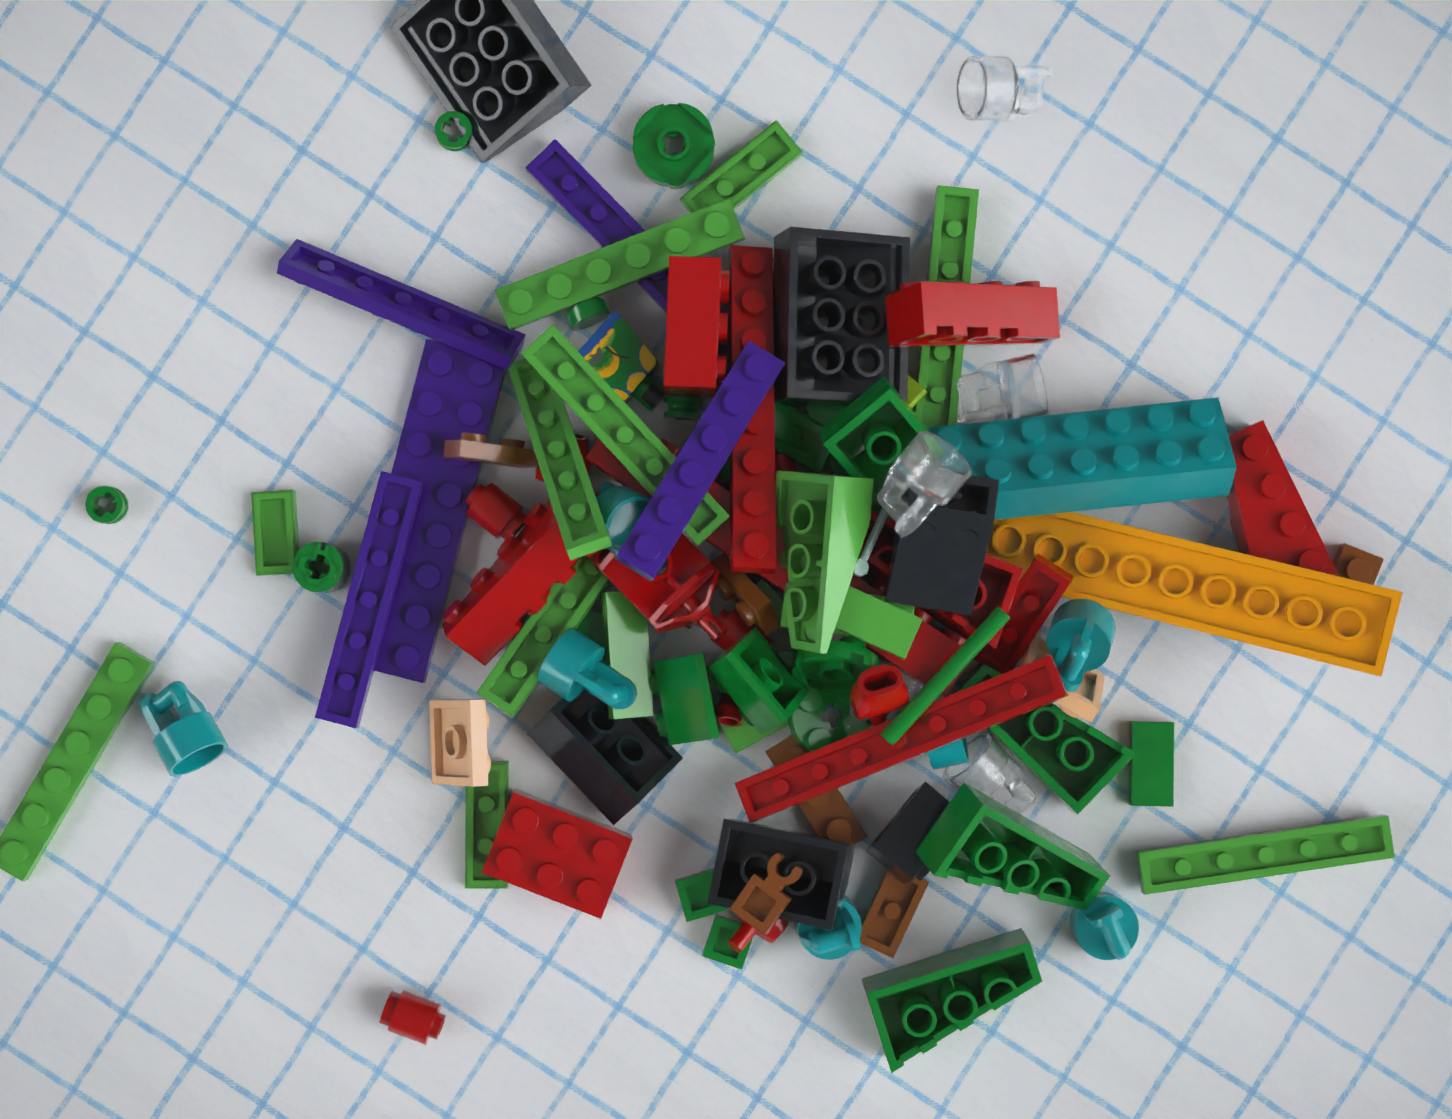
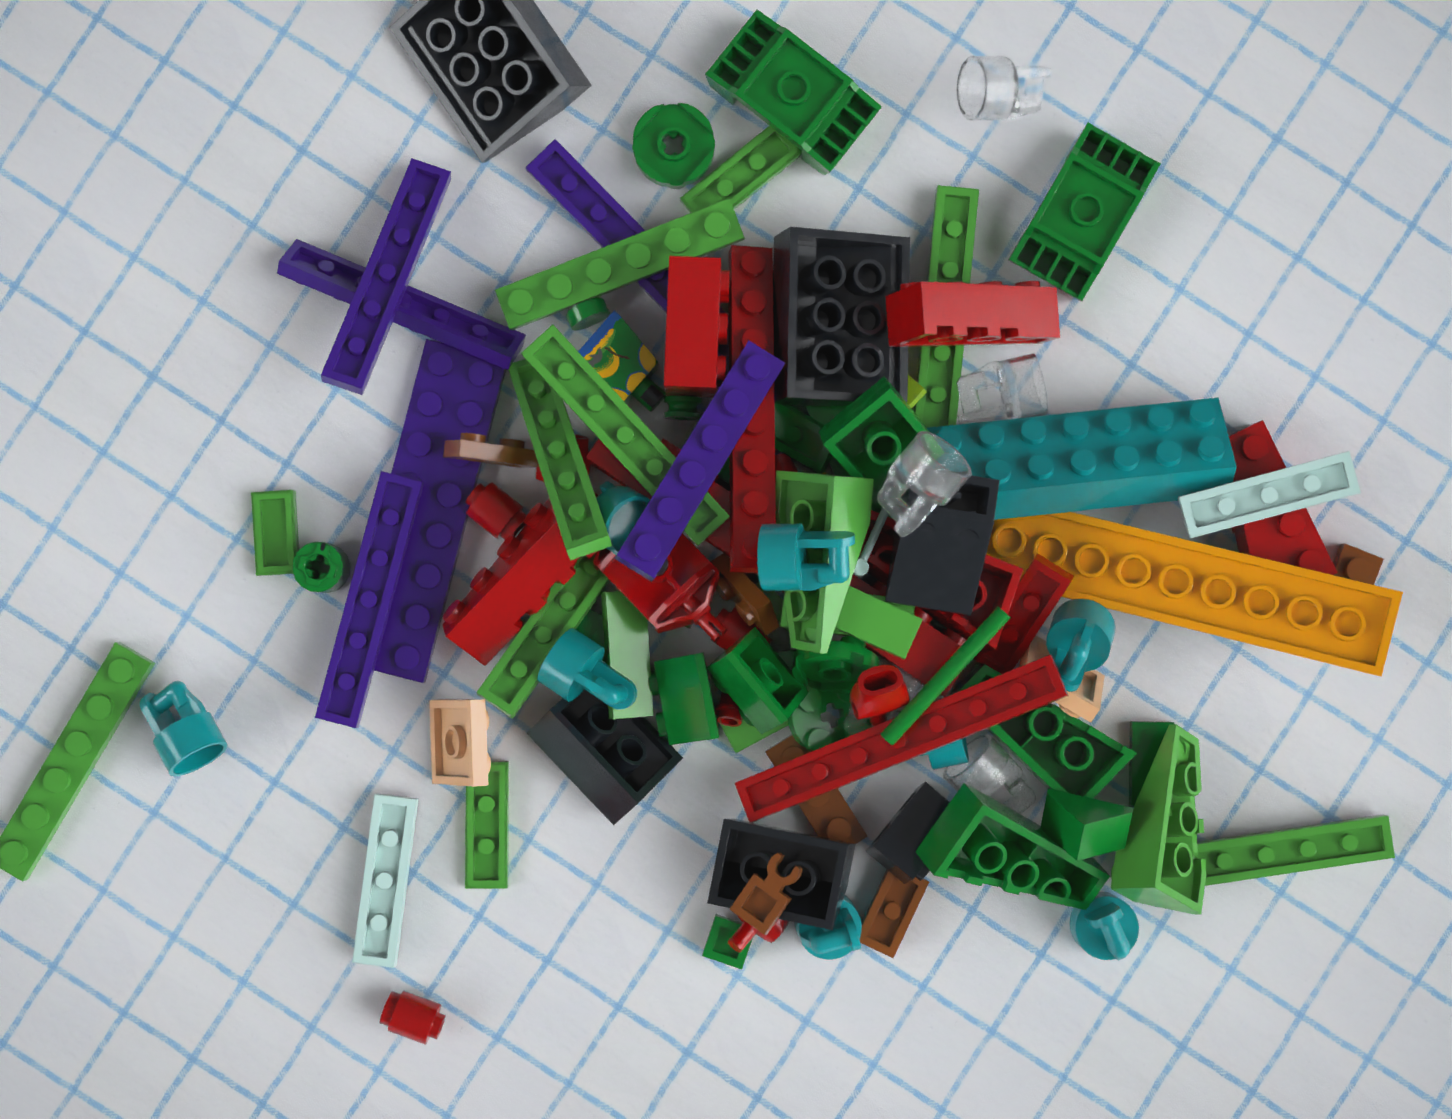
green bush [85,486,129,524] -> none
green bush [435,111,472,151] -> none
red brick [481,788,633,919] -> none
green plate [675,868,727,922] -> none
green wedge [861,928,1042,1073] -> none
none -> dark purple plate [321,158,451,395]
none -> light aqua plate [352,793,419,968]
none -> green plate [705,9,882,175]
none -> teal piece [757,523,855,591]
none -> green plate [1008,122,1161,301]
none -> green slope [1040,789,1133,861]
none -> bright green wedge [1111,724,1206,915]
none -> light aqua plate [1178,451,1361,538]

